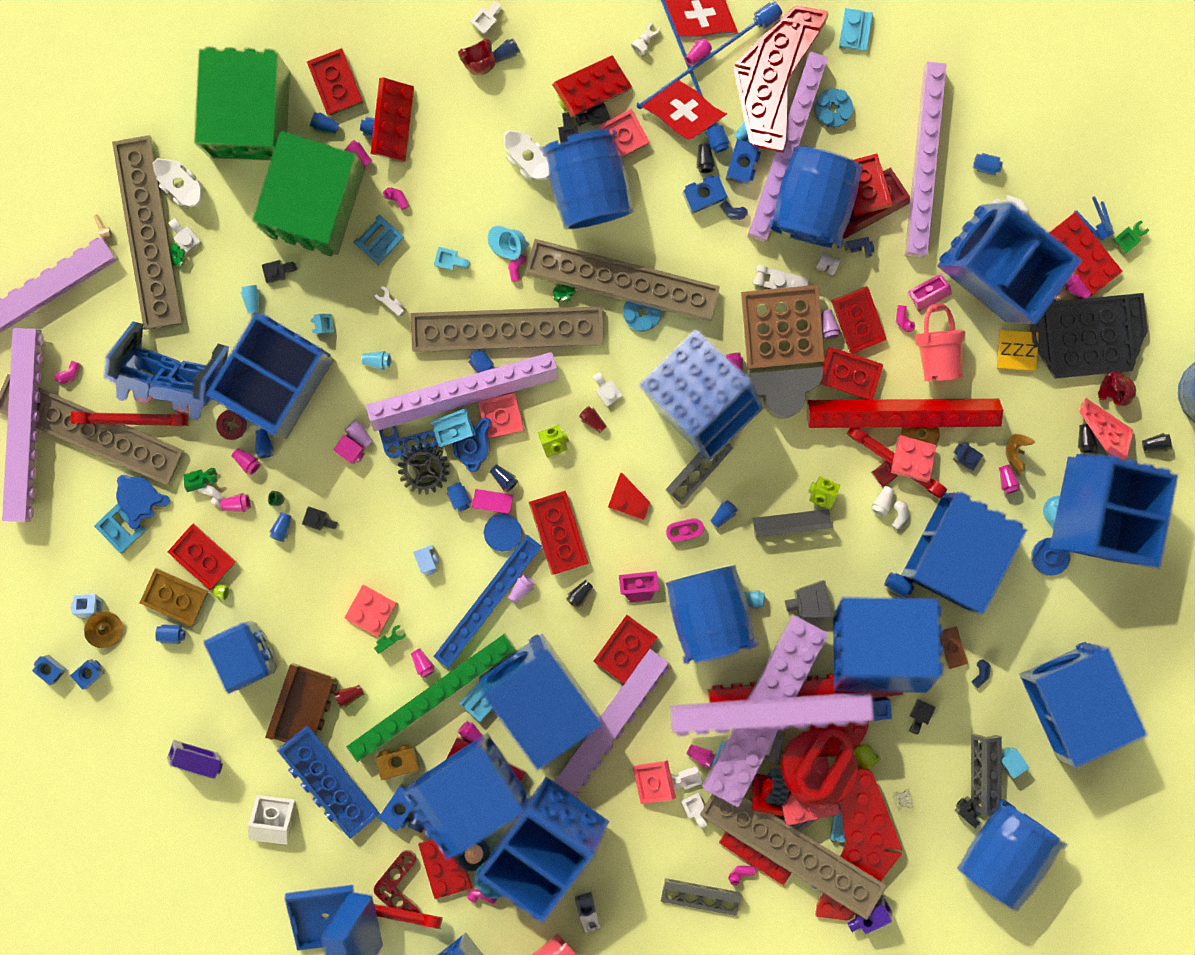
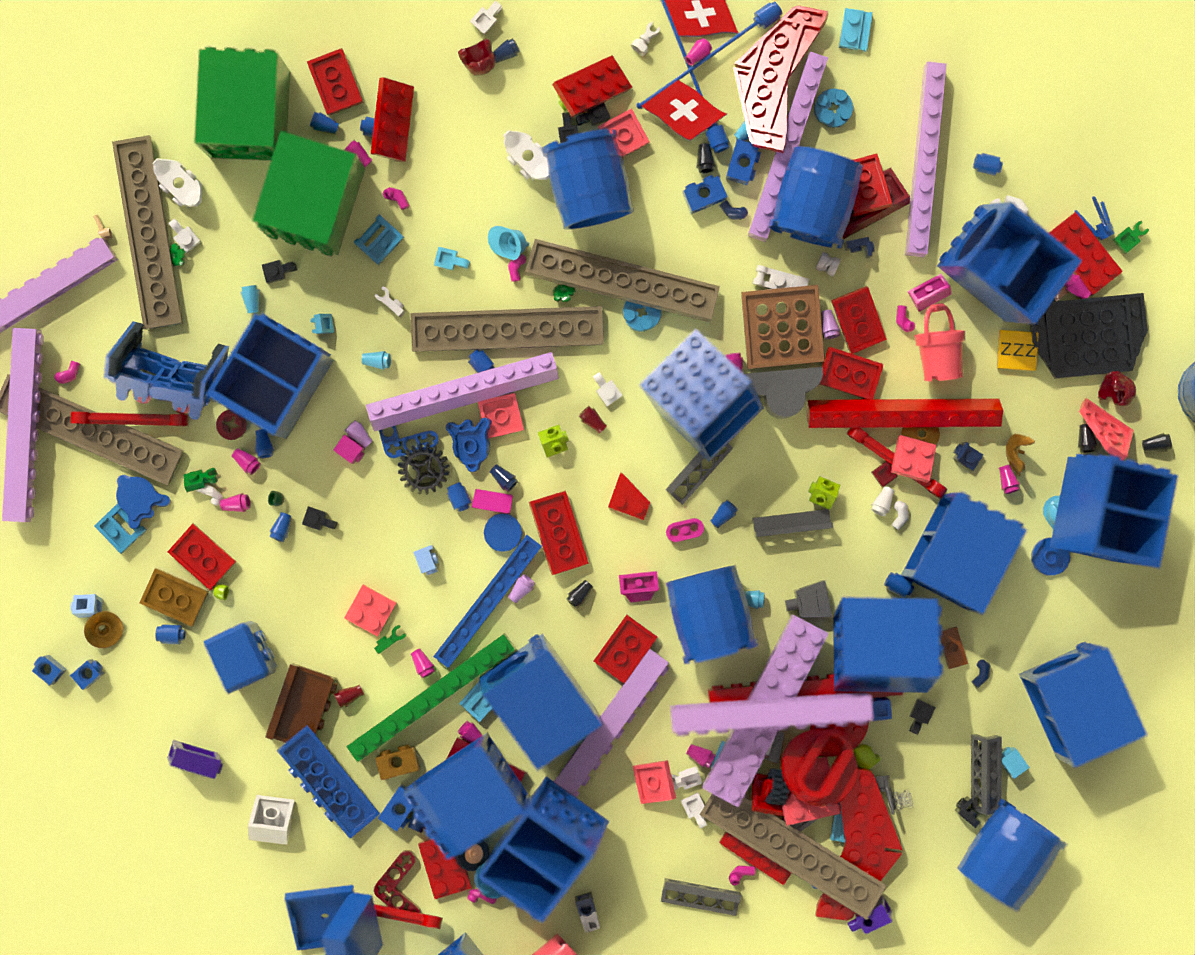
medium azure plate [431,409,476,448] -> none
none -> dark grey plant [875,775,896,815]

